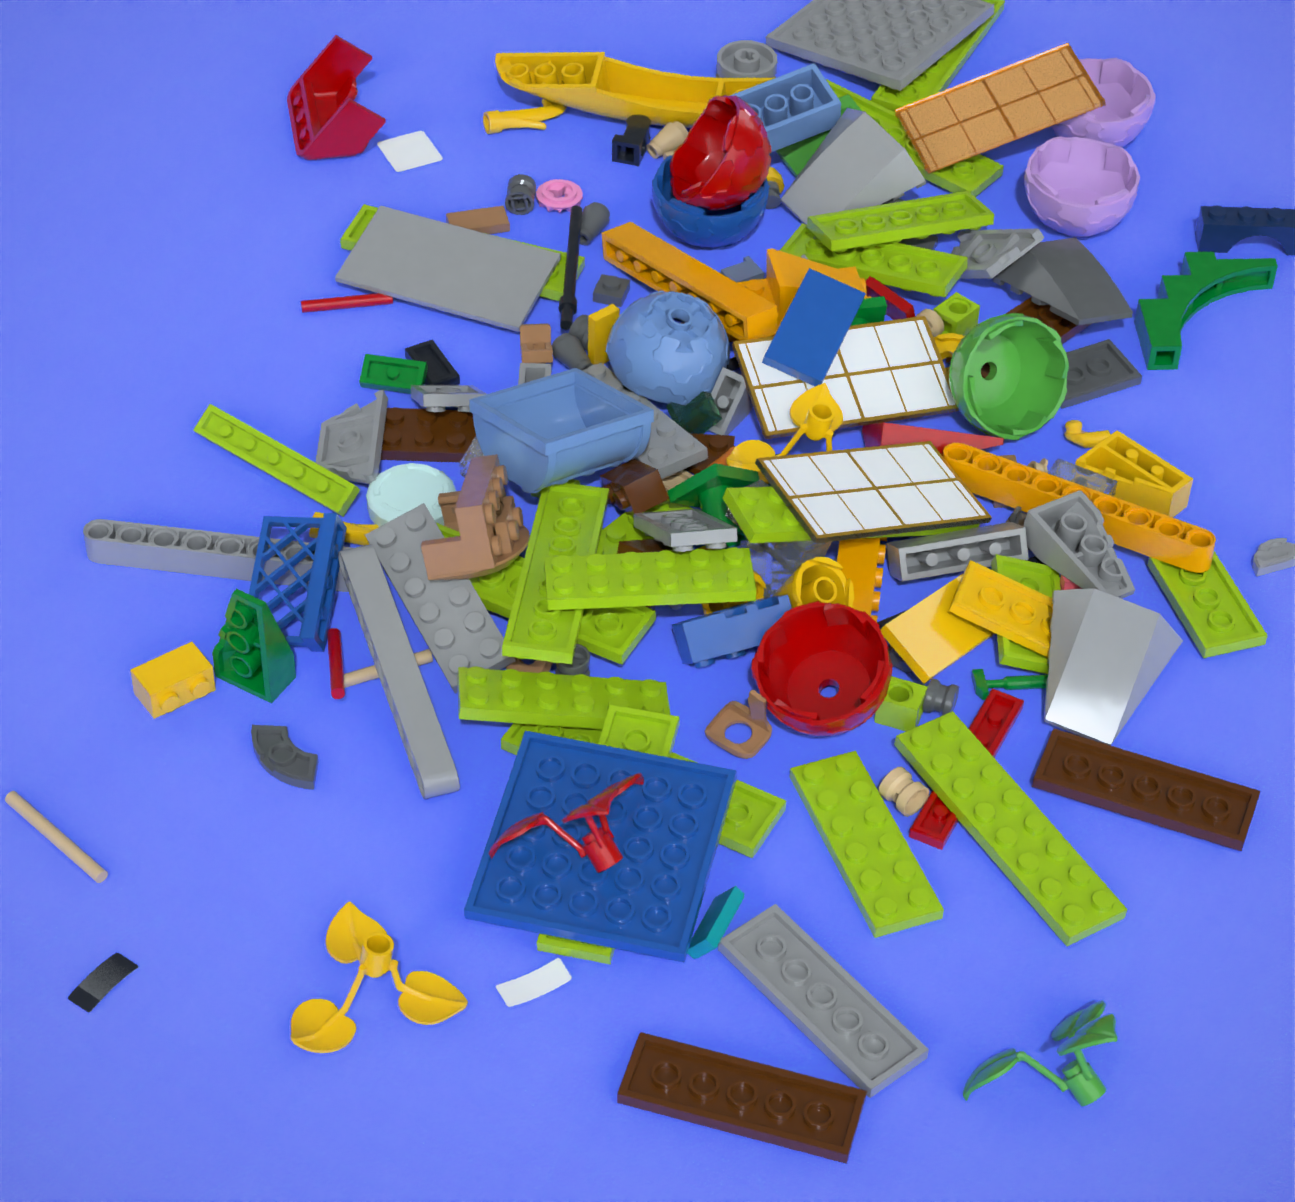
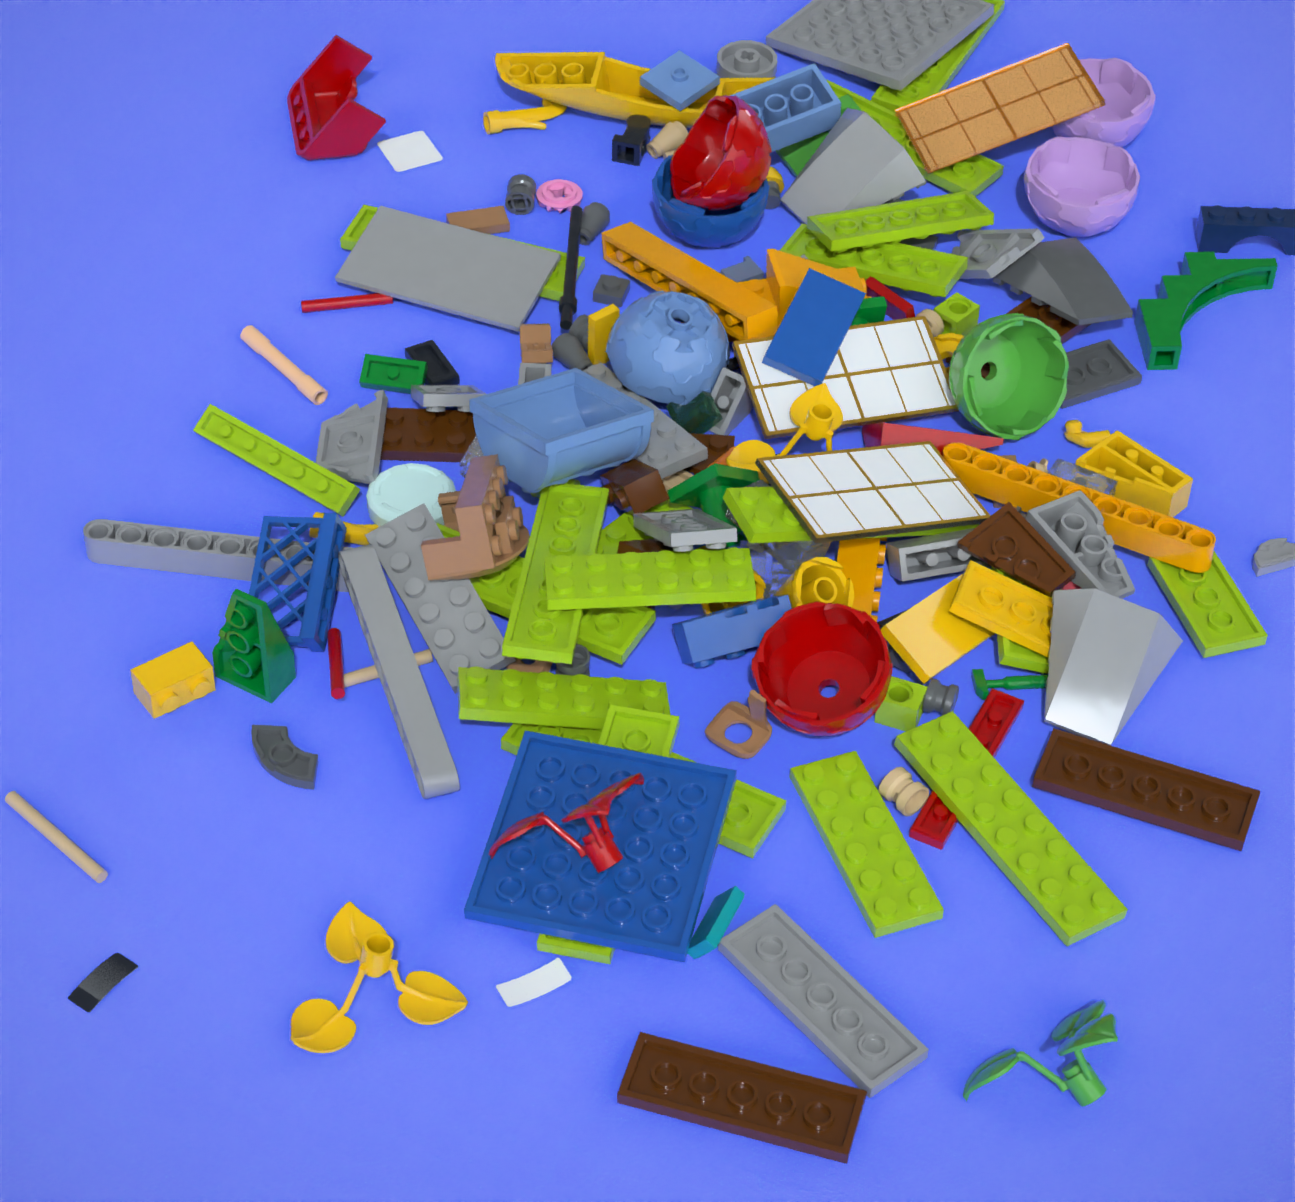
none -> light nougat piece [240,325,328,405]
none -> medium blue plate [640,50,720,111]
none -> reddish brown wing [957,502,1076,597]

